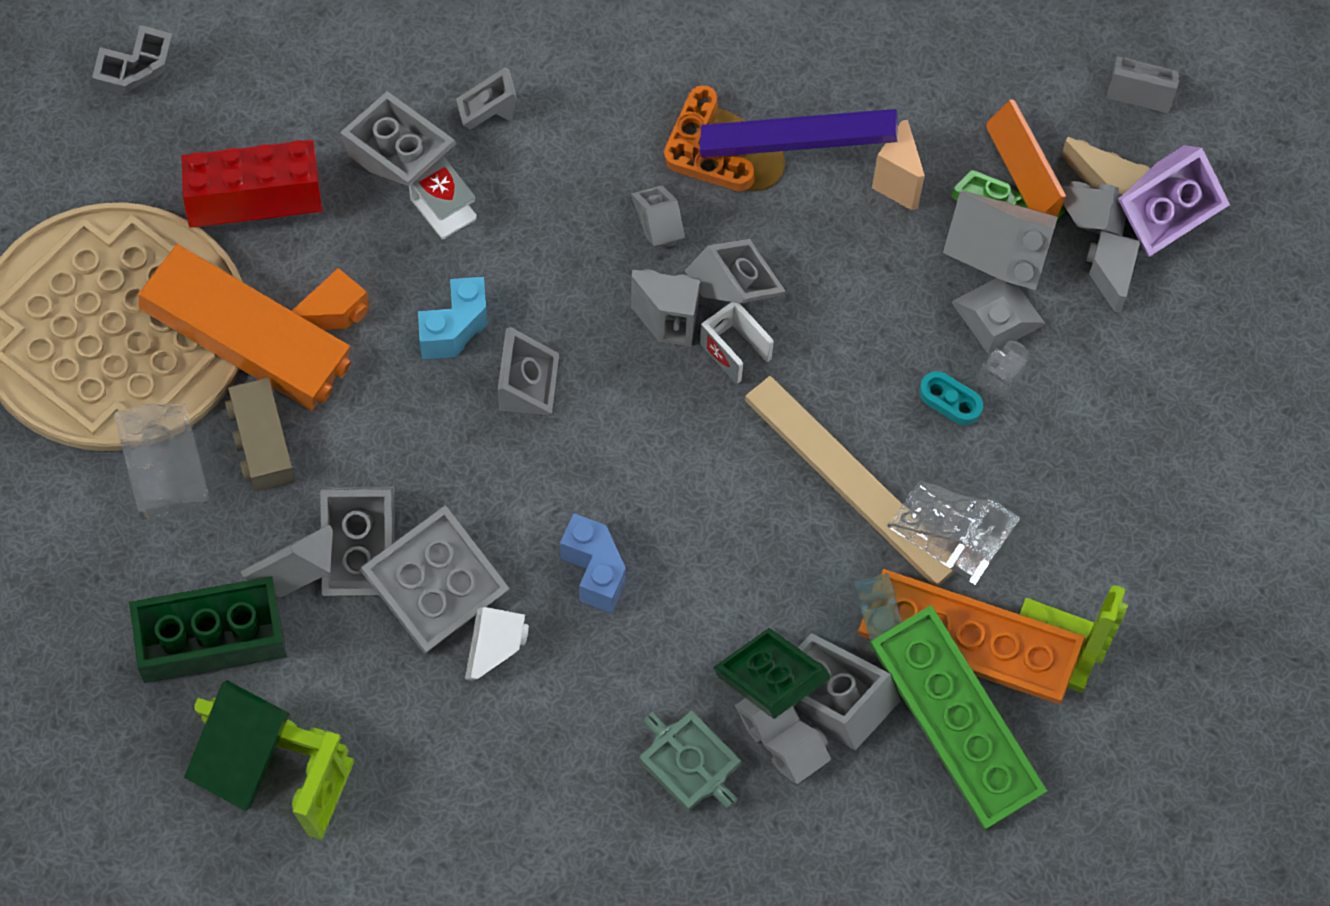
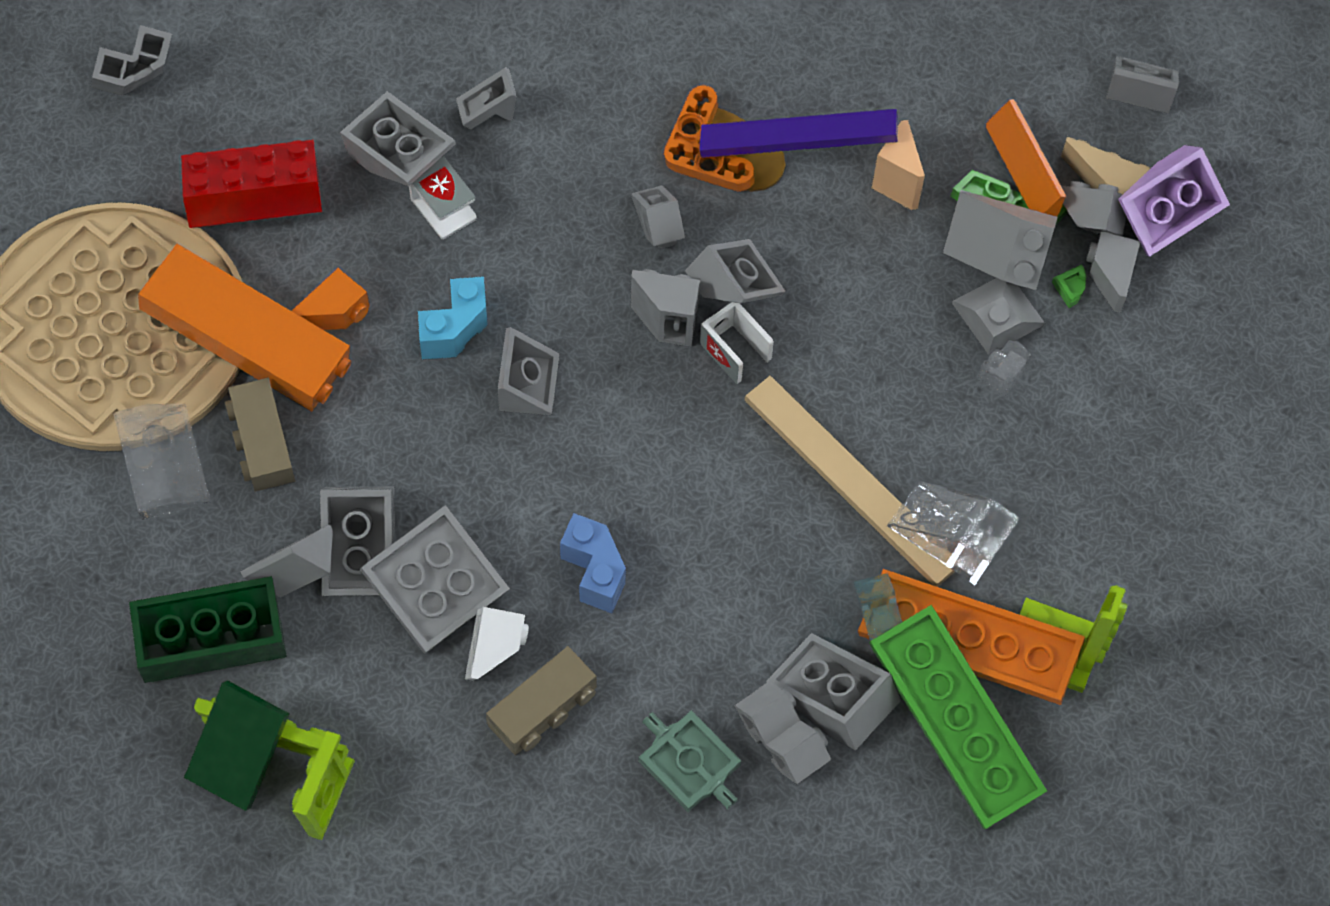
dark green tile [713,628,831,719] -> none
teal plate [919,371,983,426] -> none
none -> dark tan brick [486,646,597,756]
none -> bright green tile [1052,265,1086,308]

